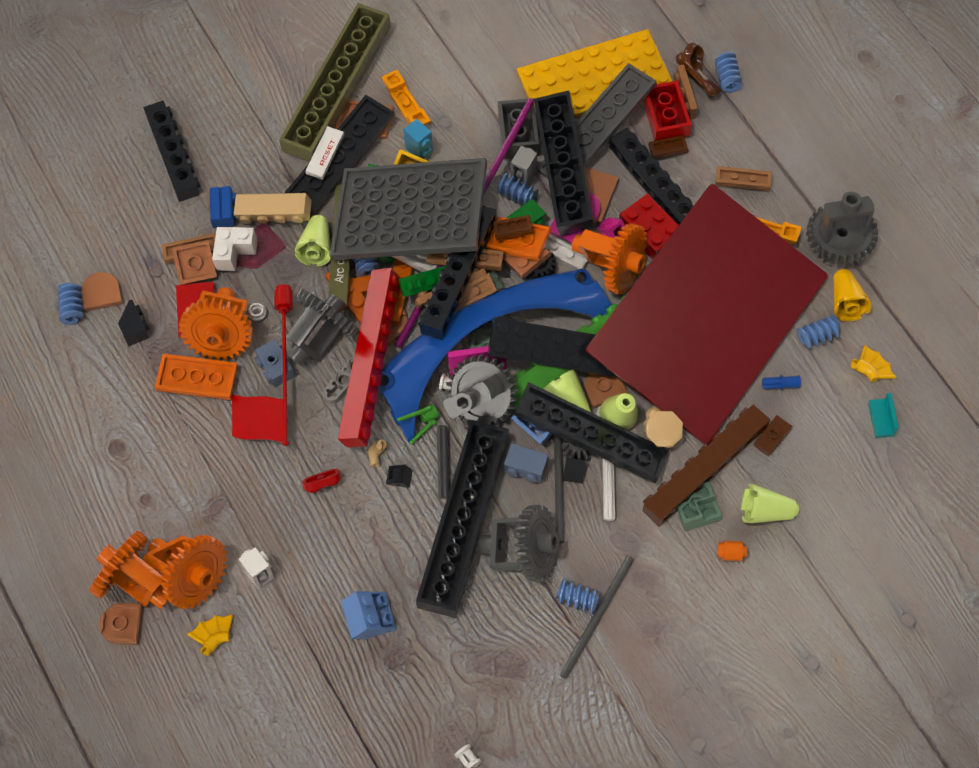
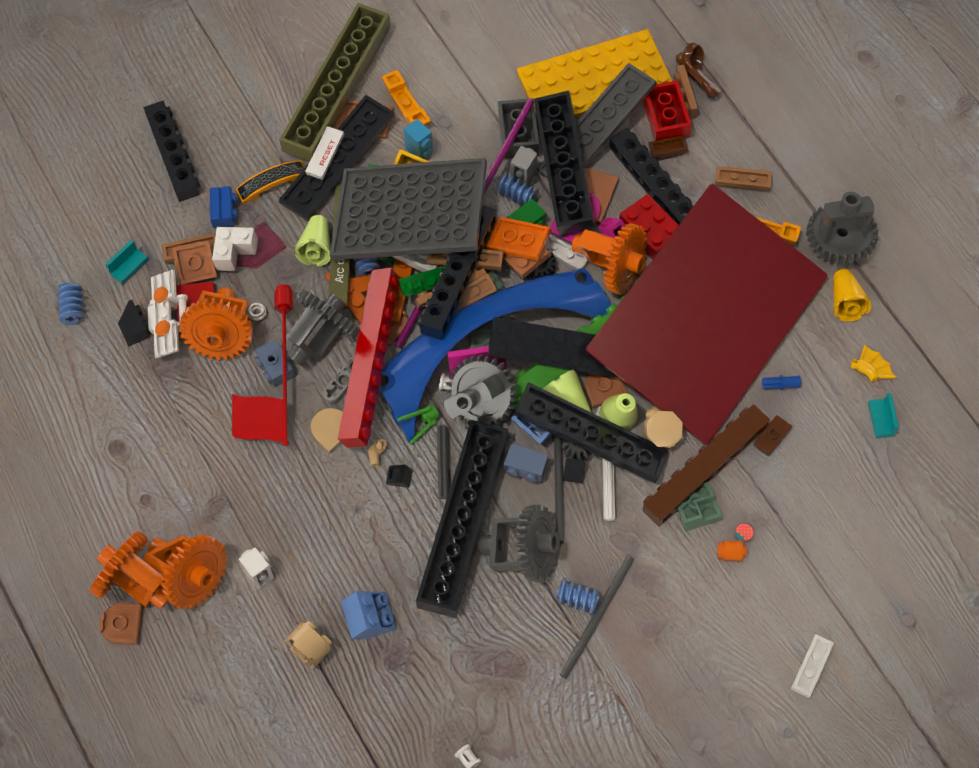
nougat tile [81,272,122,312] -> none
orange plate [155,354,238,400] -> none
yellow arm [187,614,233,656] -> none
tan brick [234,193,312,224] -> none
red plate [302,469,342,493] -> none
reddish brown plate [493,215,533,241] -> none
medium blue piece [715,52,743,93] -> none
yellowish green cone [741,484,799,524] -> none
medium blue piece [797,315,840,349] -> none
none -> teal panel [105,240,149,285]
none -> white piece [148,270,188,358]
none -> slope [236,160,305,205]
none -> tan brick [284,621,332,668]
none -> tan tile [311,408,343,454]
none -> tile [734,523,755,544]
none -> white tile [791,634,834,698]

